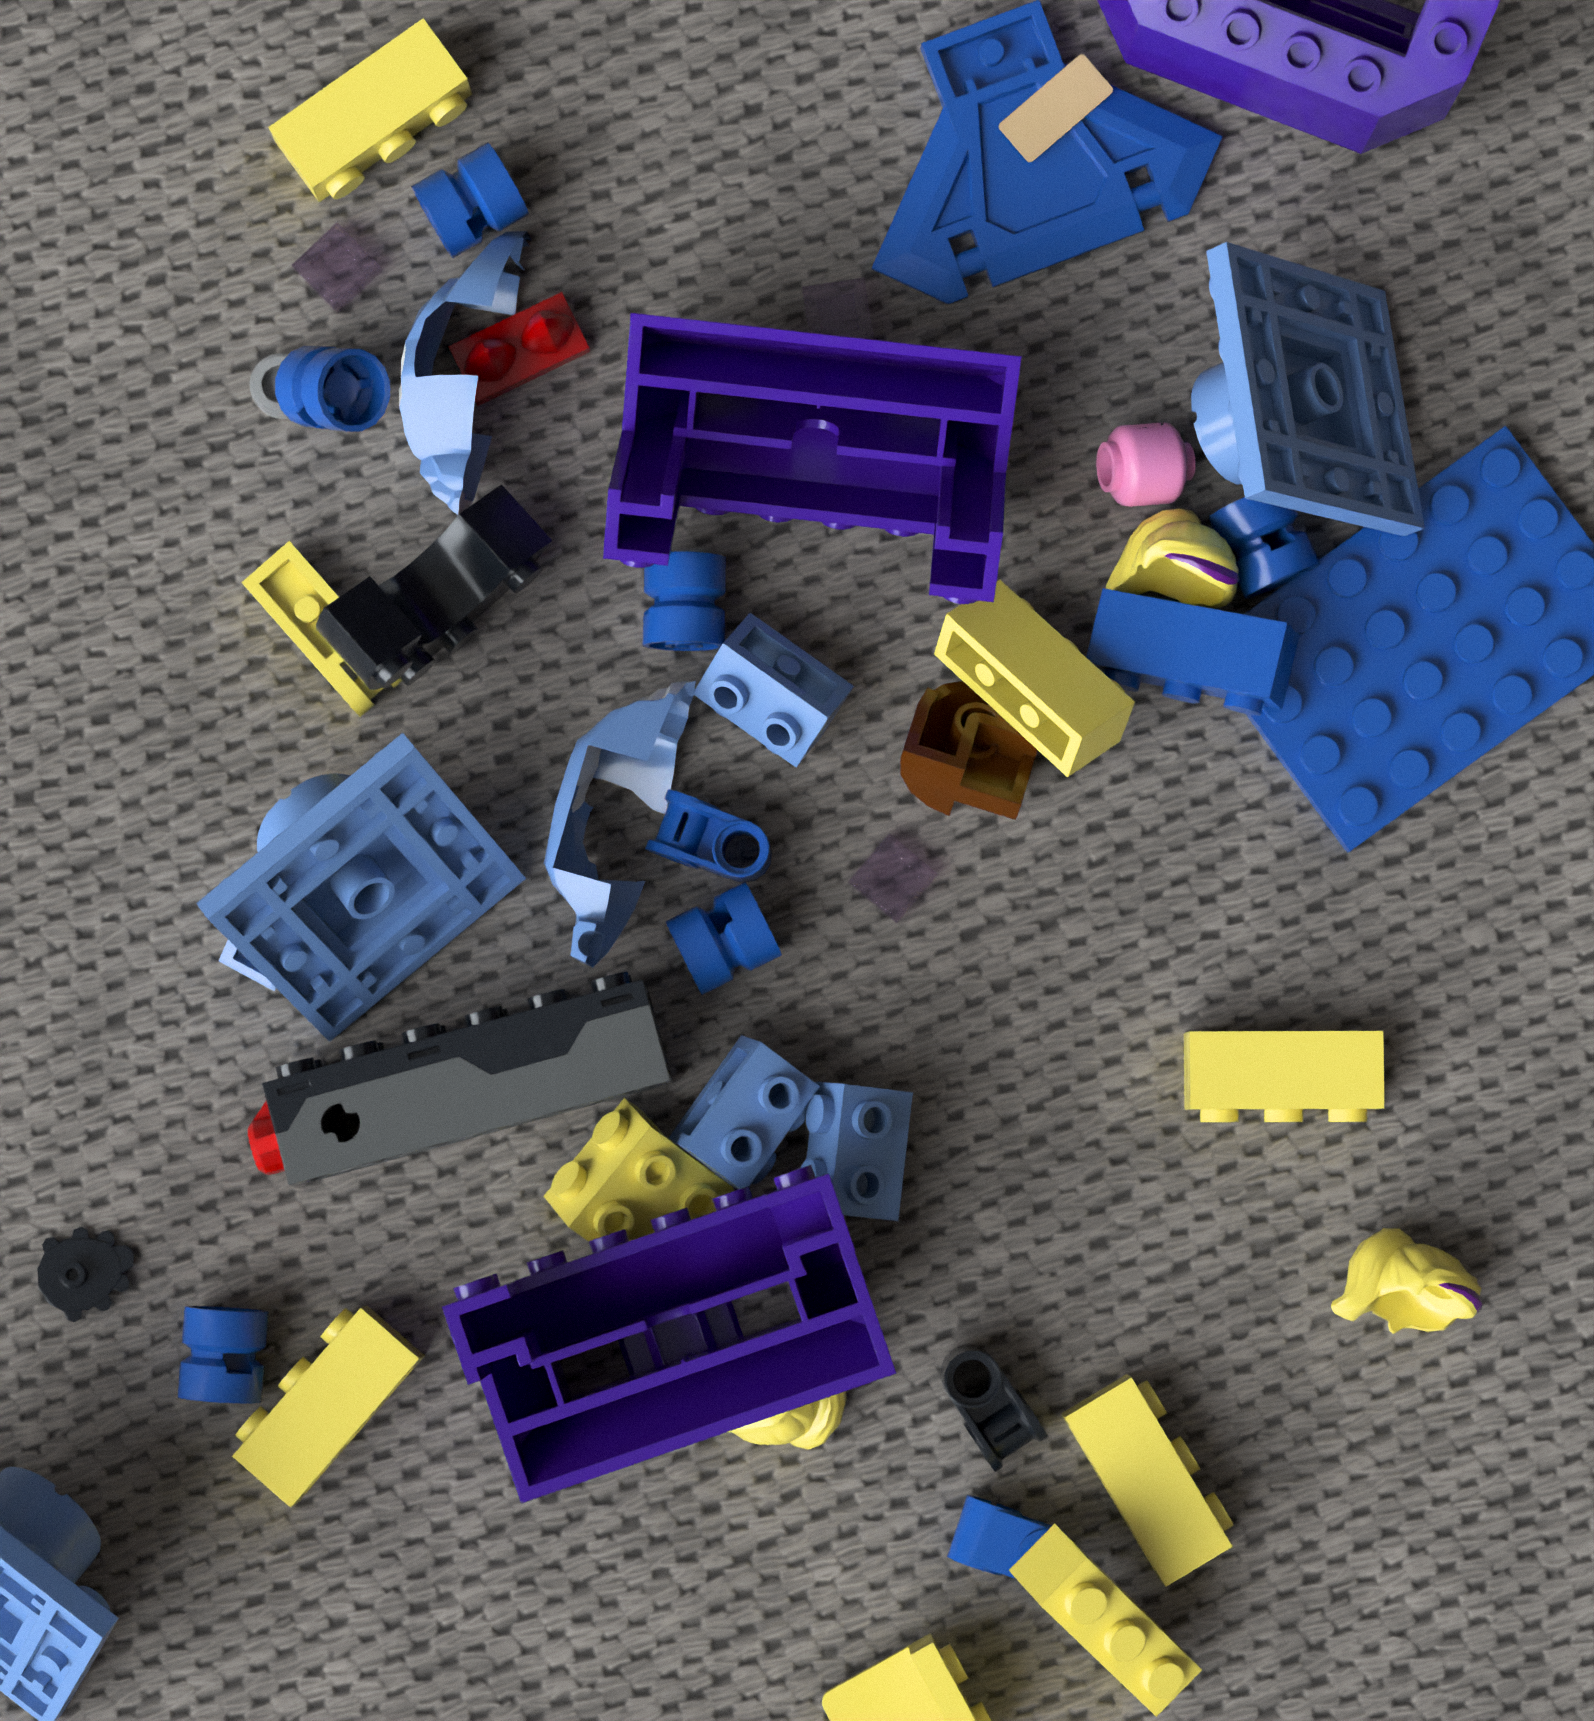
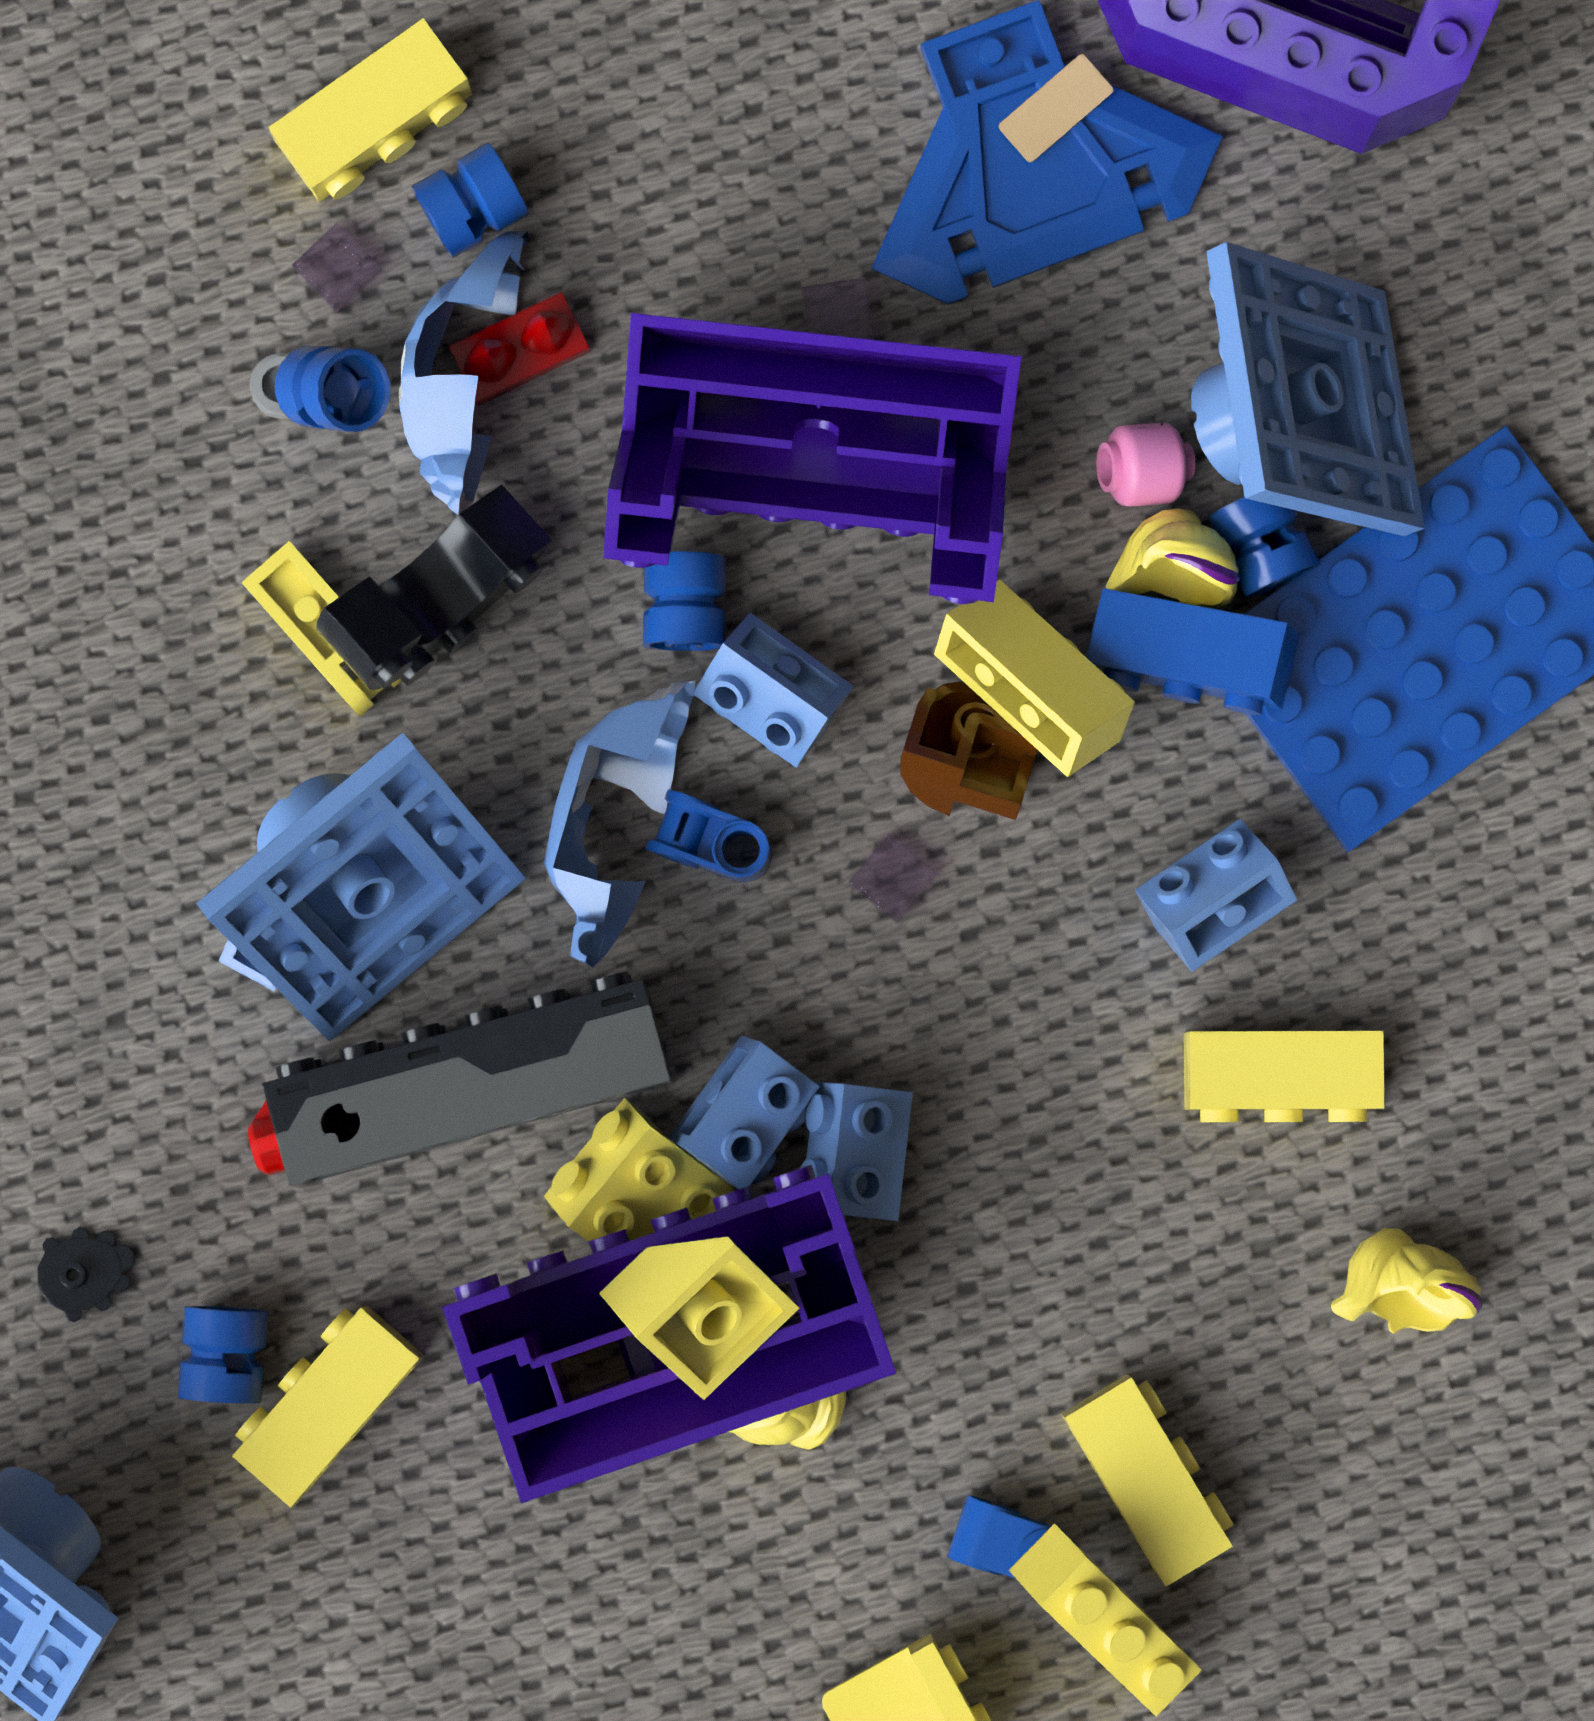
blue wheel [665,882,782,995] -> none
black piece [940,1345,1049,1472] -> none
none -> light yellow slope [599,1237,800,1400]
none -> medium blue brick [1135,819,1297,972]

